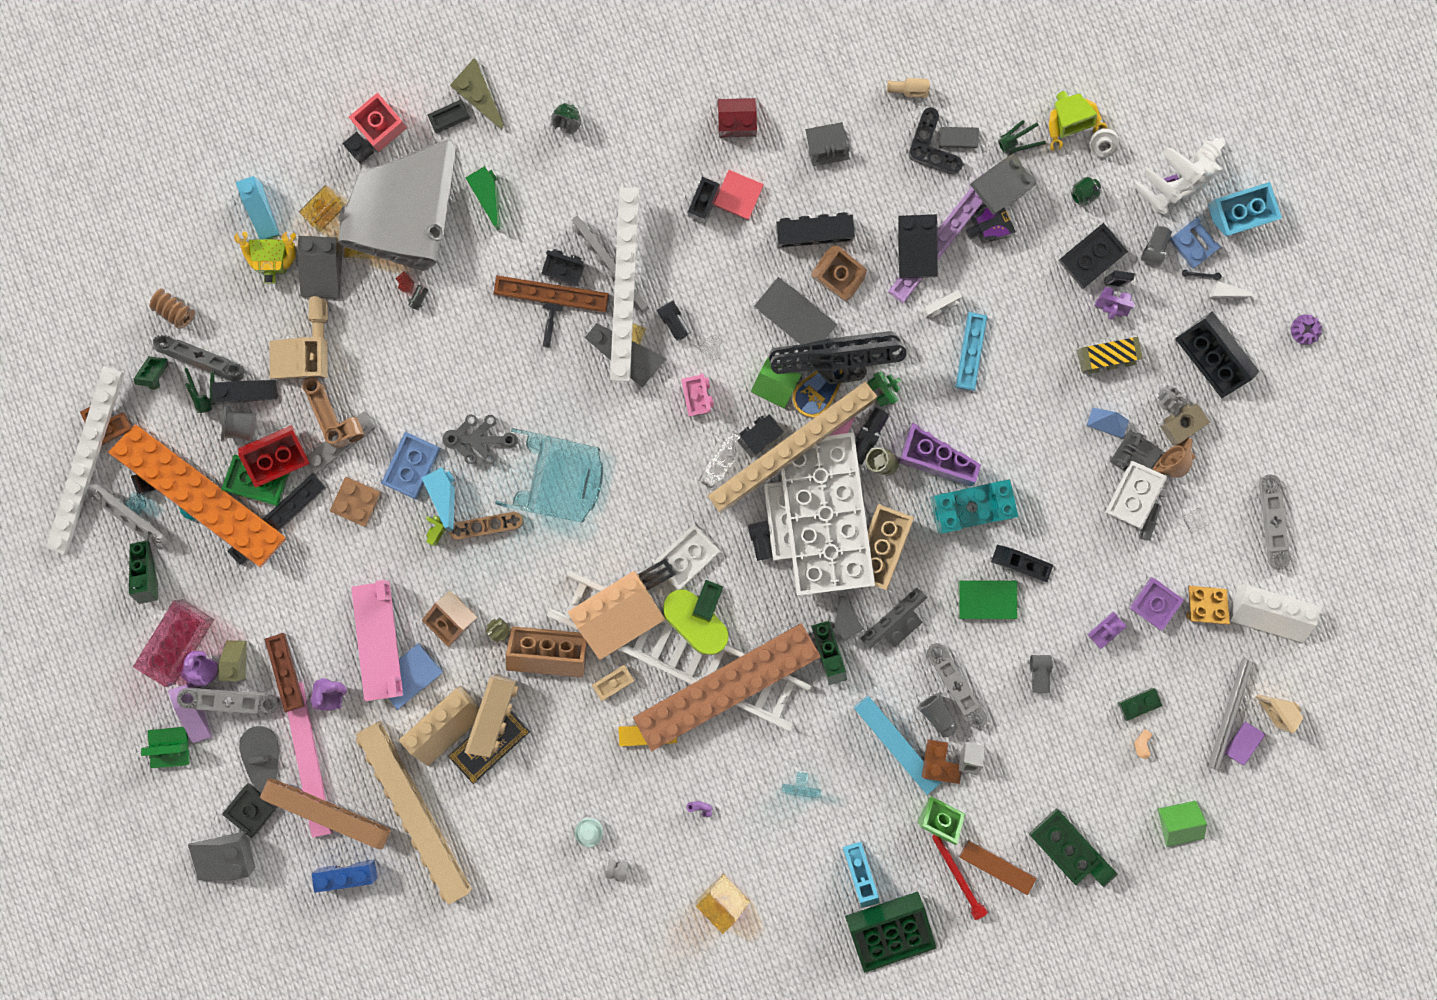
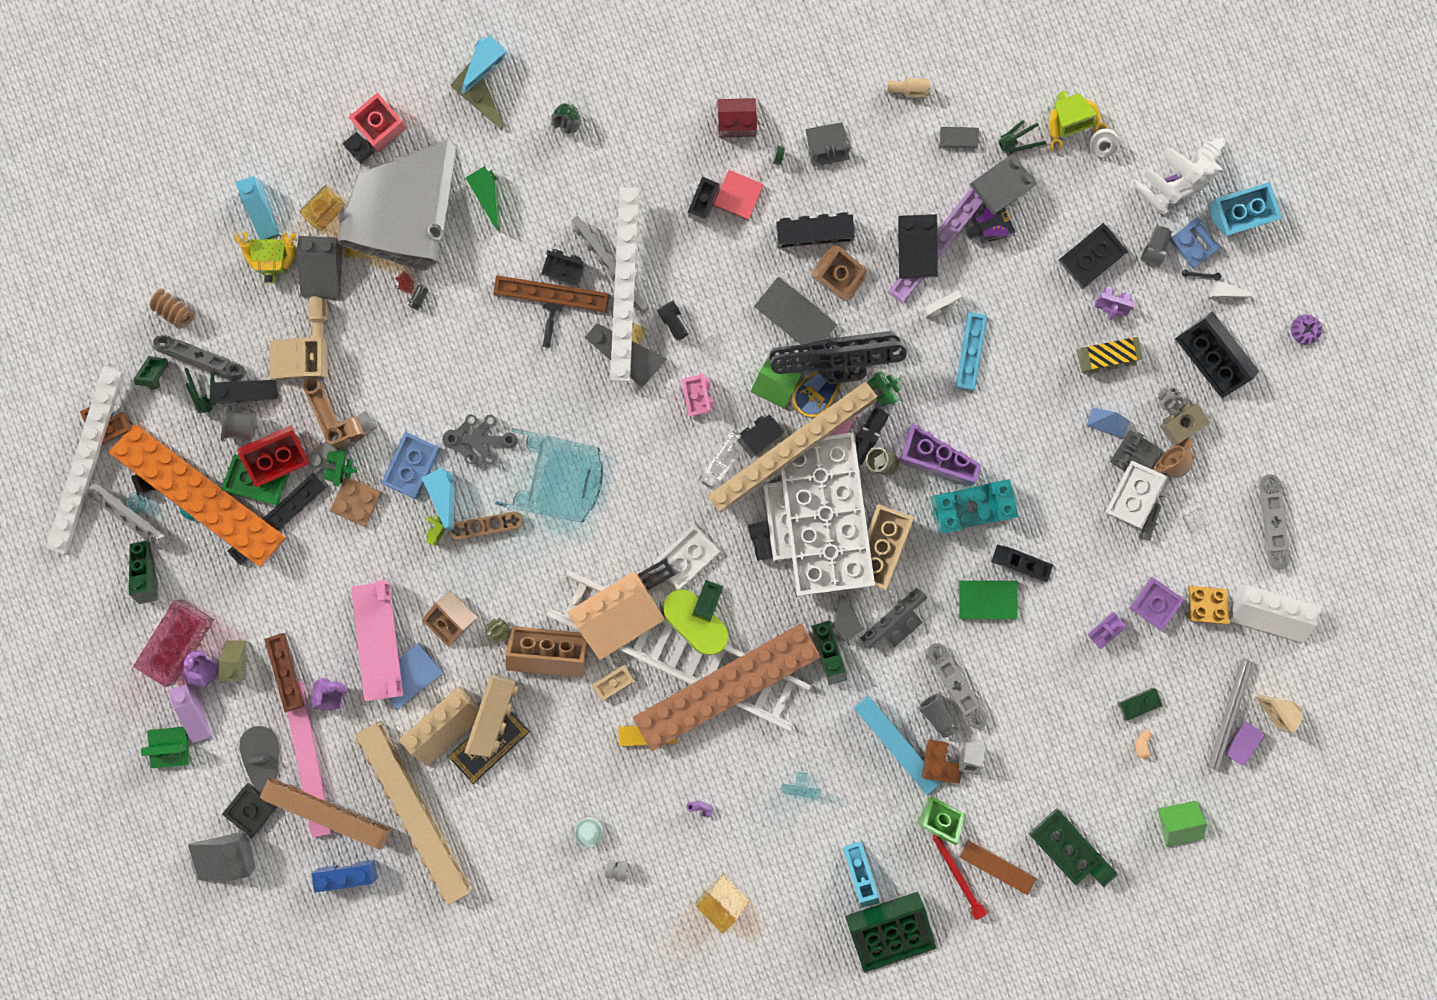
light grey piece [177,688,279,714] -> none
pearl dark grey tile [427,99,470,133] -> none
black beam [909,107,963,175] -> none
dark grey piece [1030,655,1053,693] -> none
dark green head [1071,177,1101,206] -> none
black tile [1104,270,1135,287] -> none
none -> green hips [324,448,358,487]
none -> medium azure slope [461,35,506,94]
none -> dark green tile [772,145,785,166]

